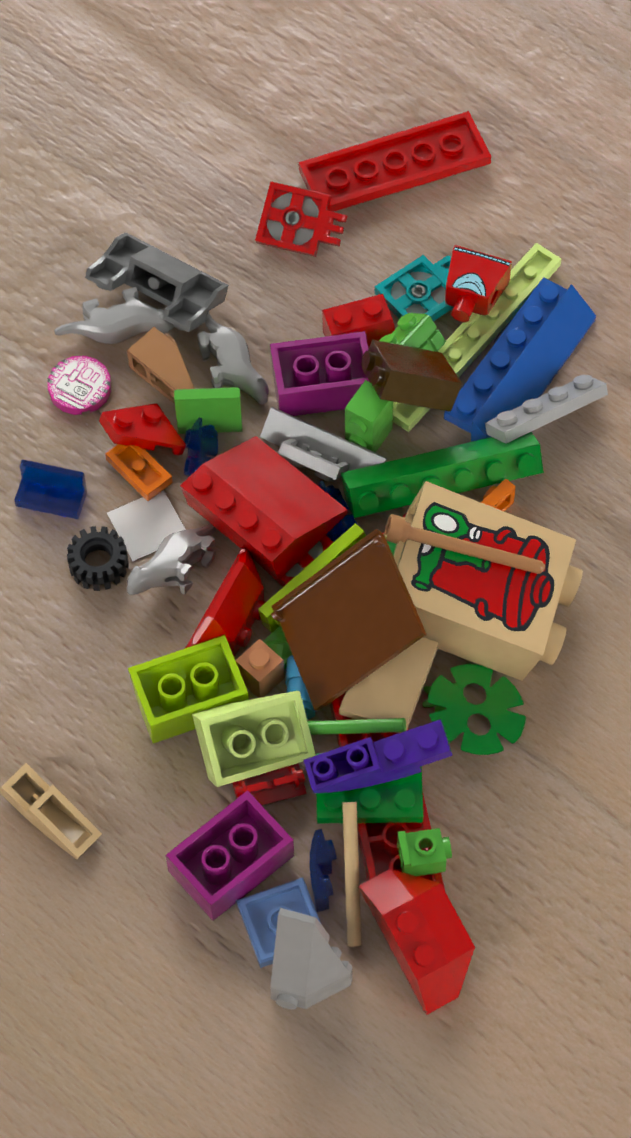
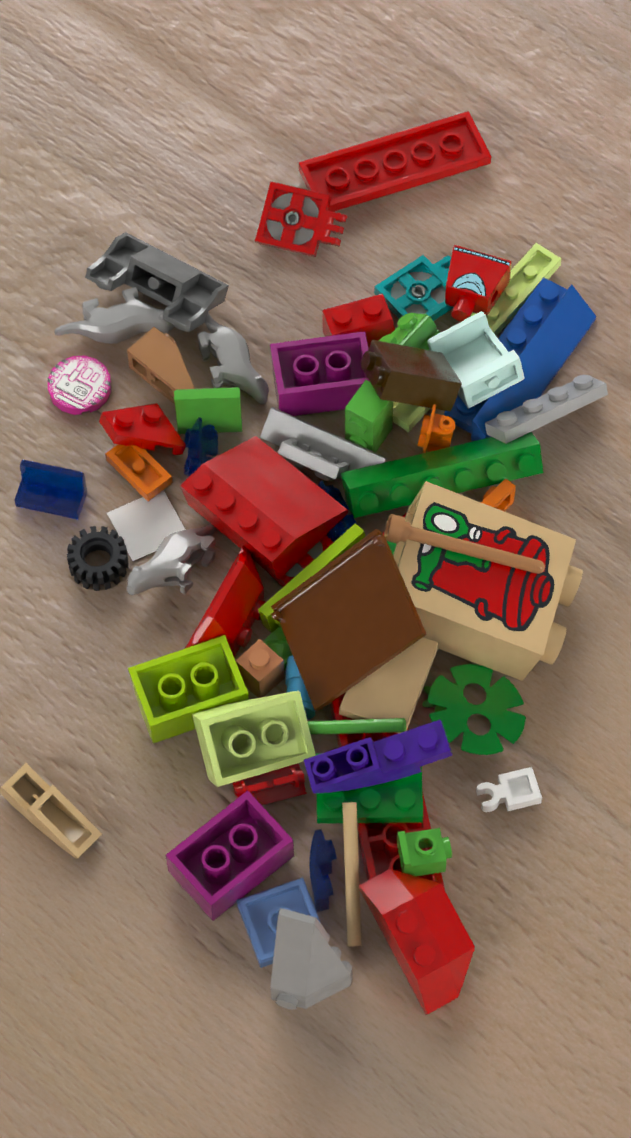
none -> orange hinge [417,404,455,453]
none -> light aqua panel [427,312,525,409]
none -> white plate [476,767,542,812]

